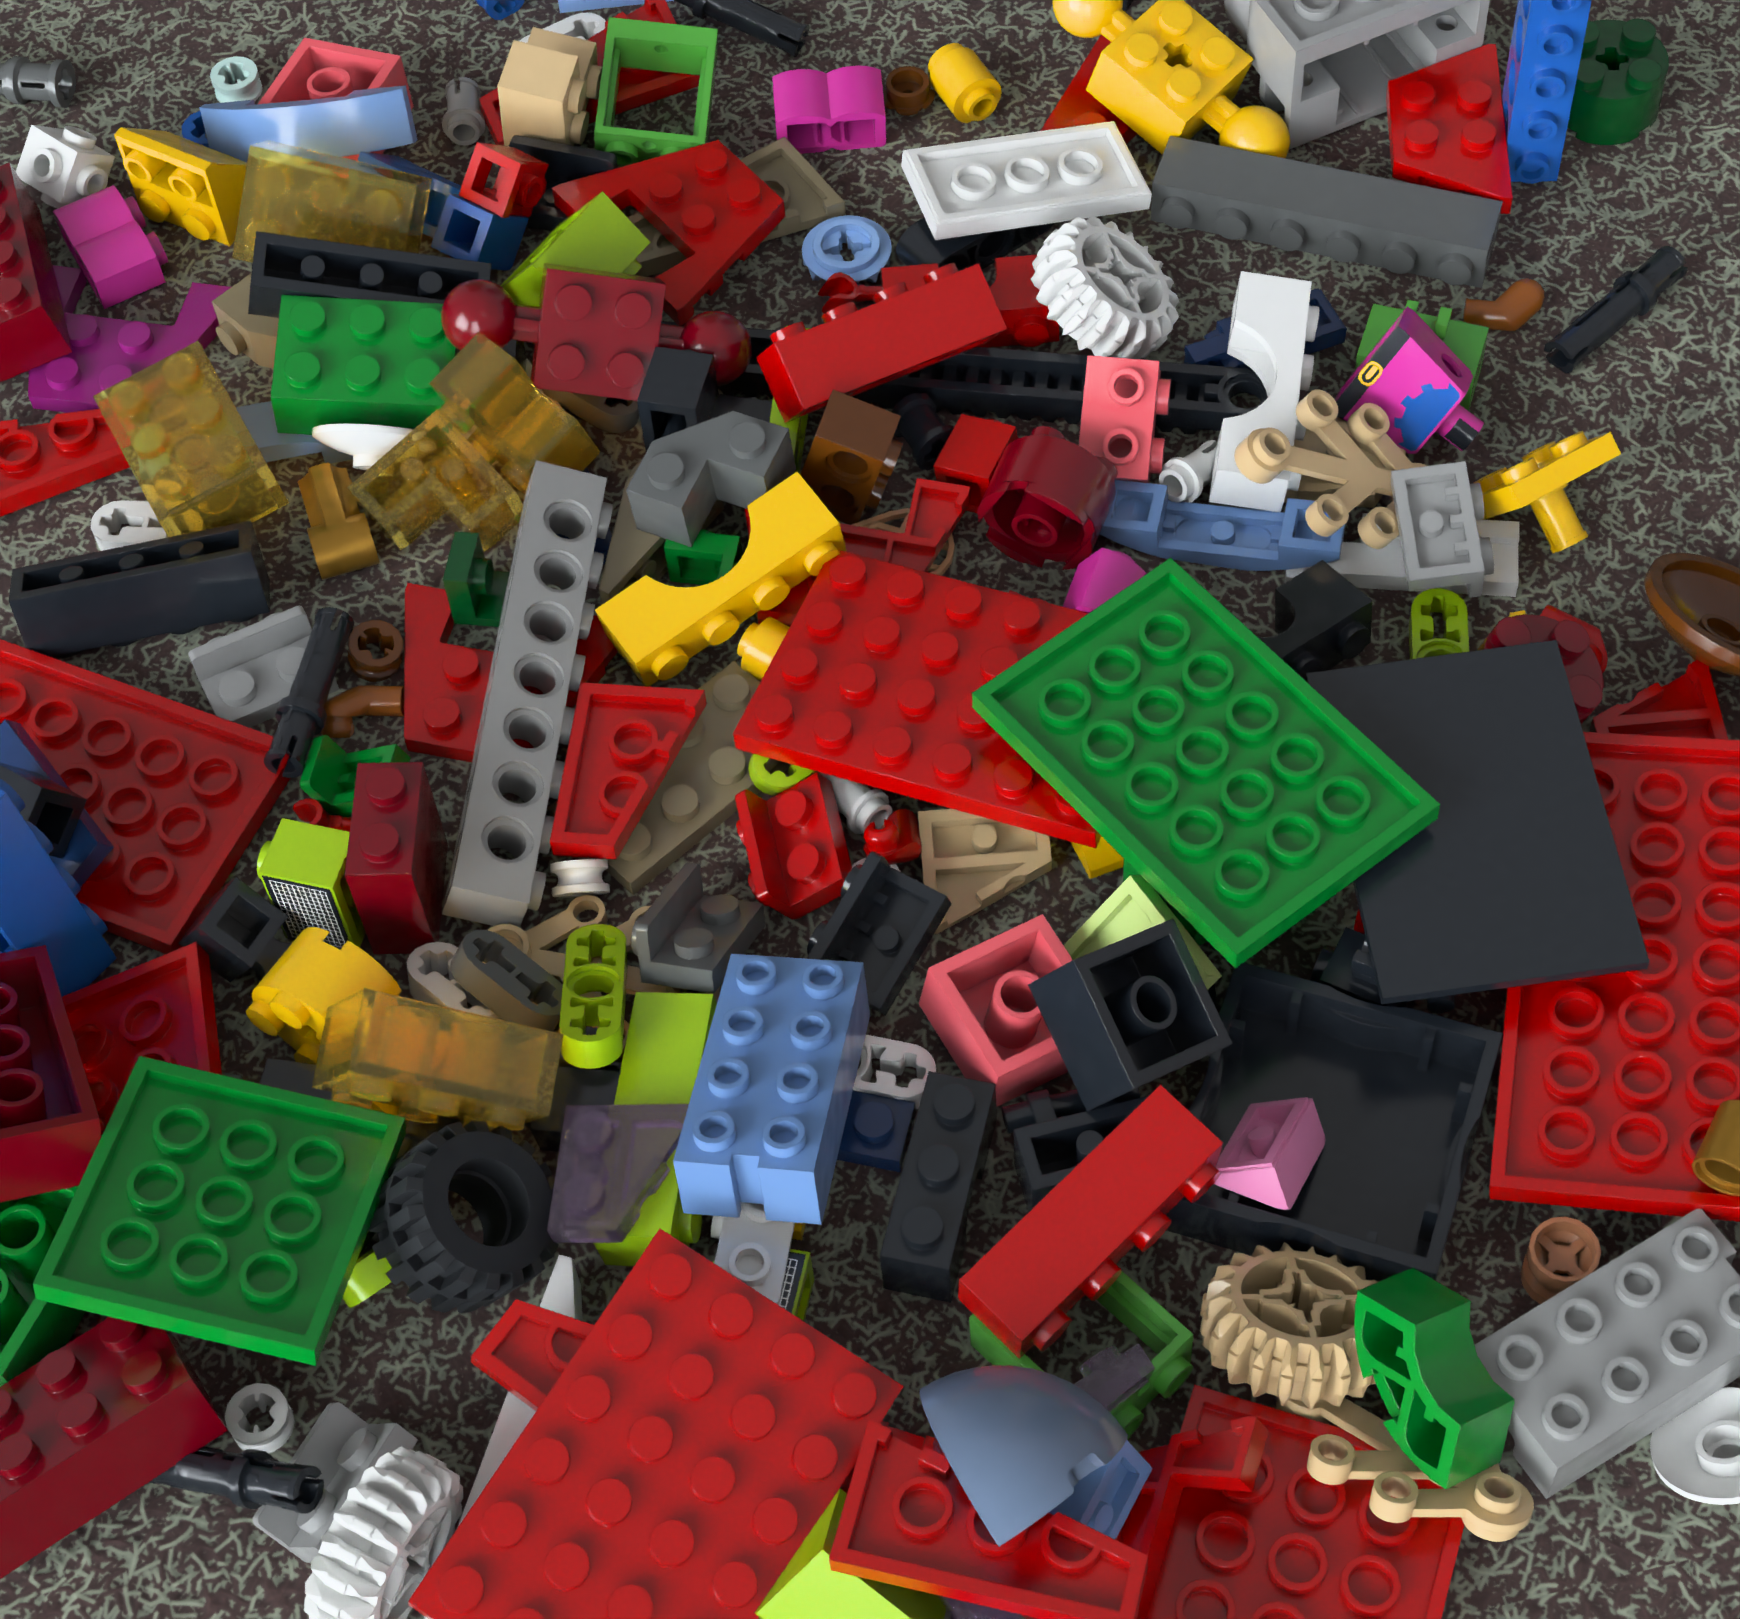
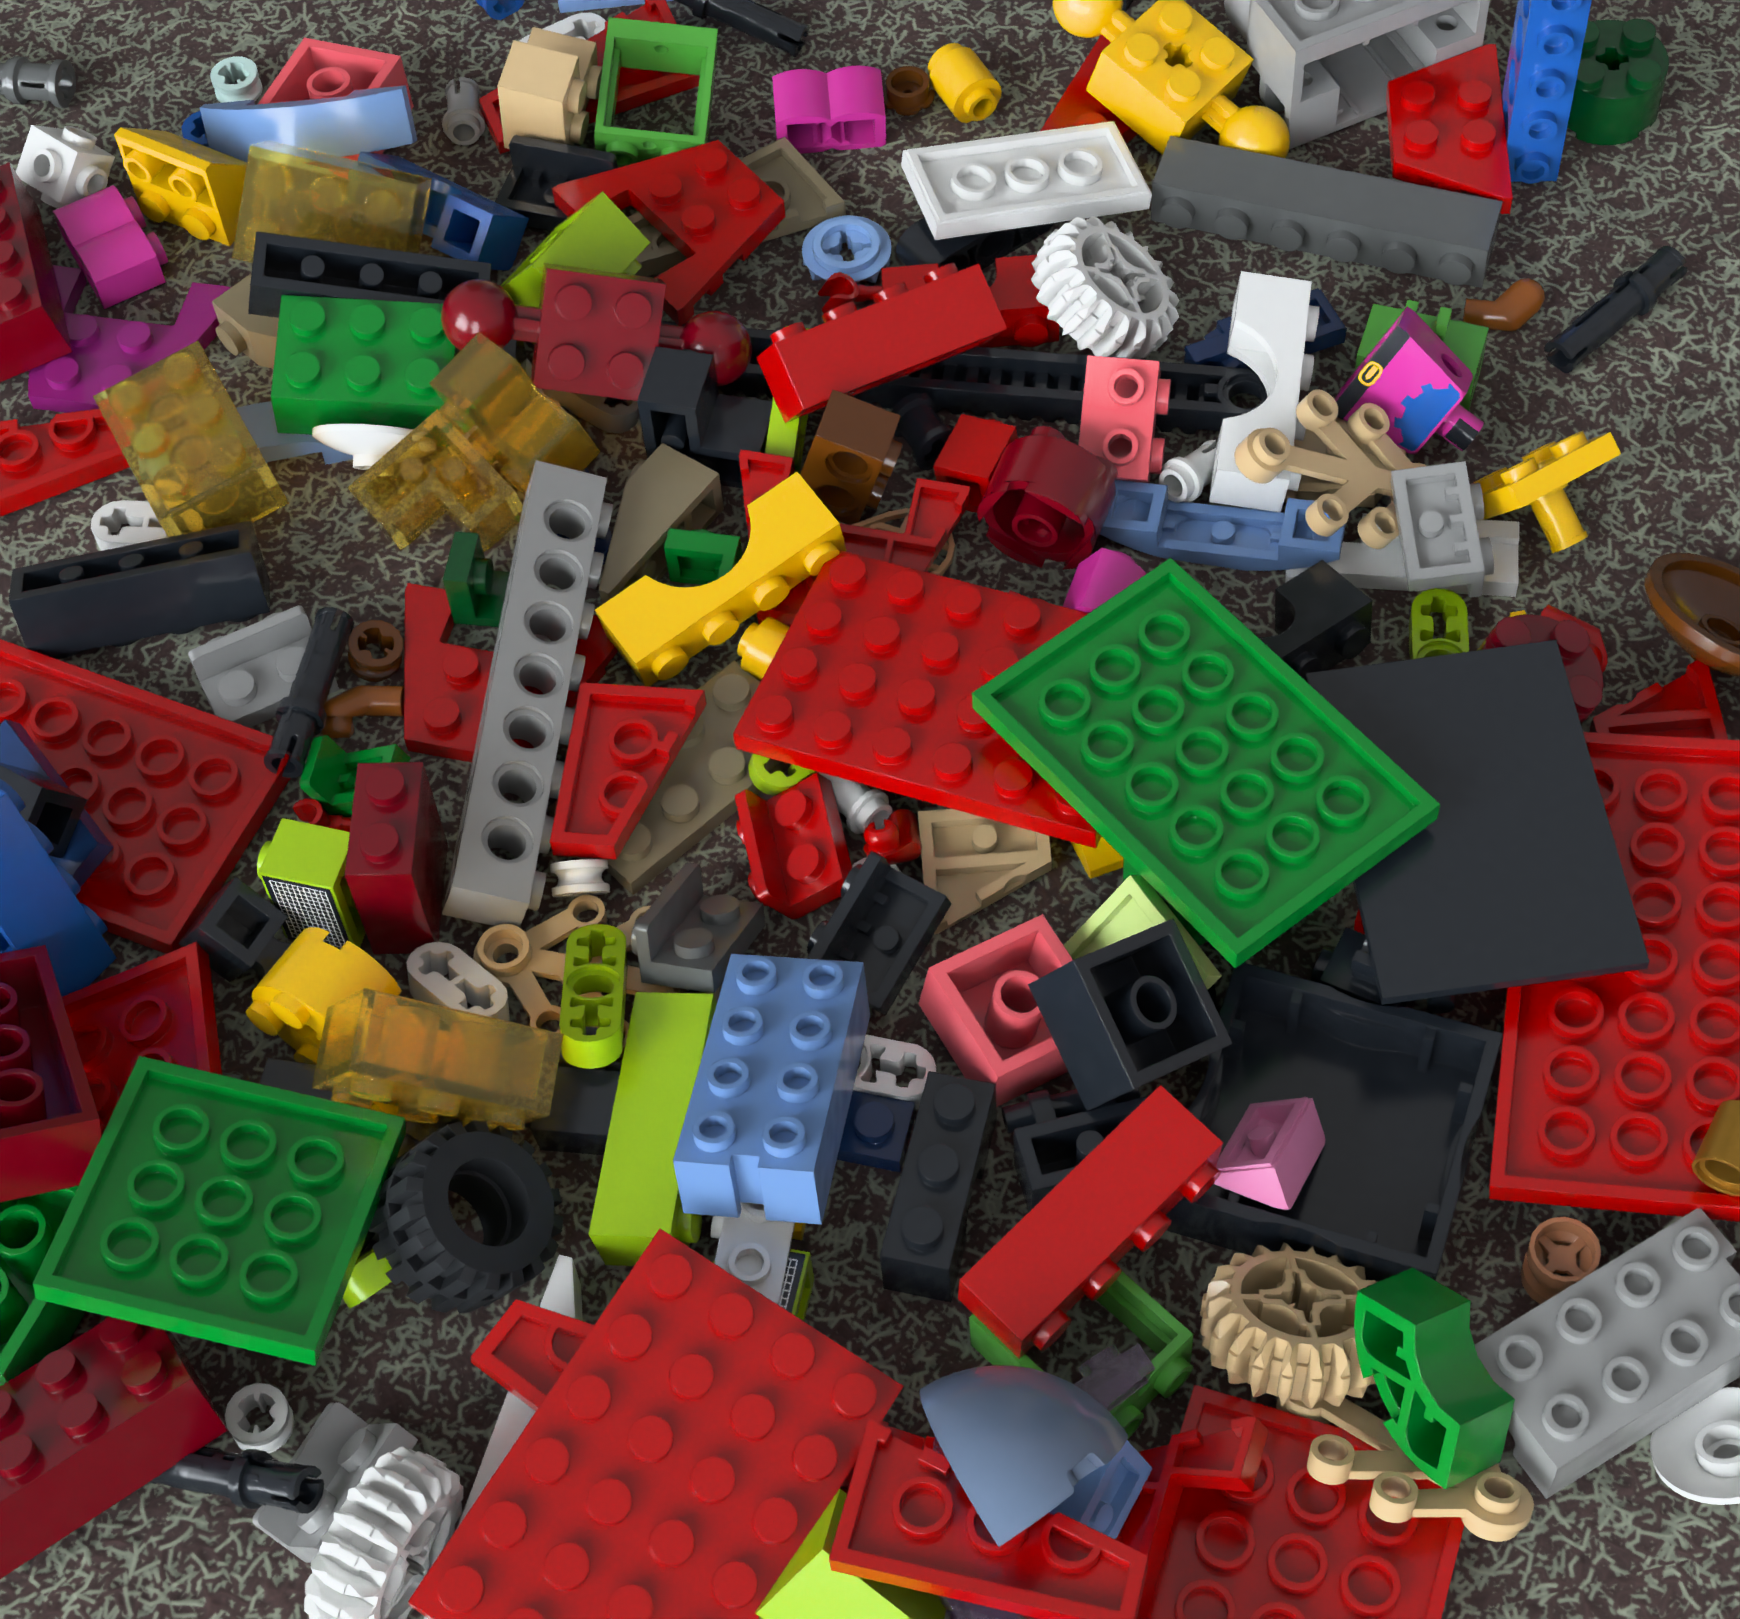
pearl gold piece [298,462,380,580] -> none
dark grey beam [450,930,563,1037] -> none
red brick [458,142,549,218] -> none
clear purple wing [547,1104,689,1243] -> none
dark grey brick [626,411,796,547] -> none

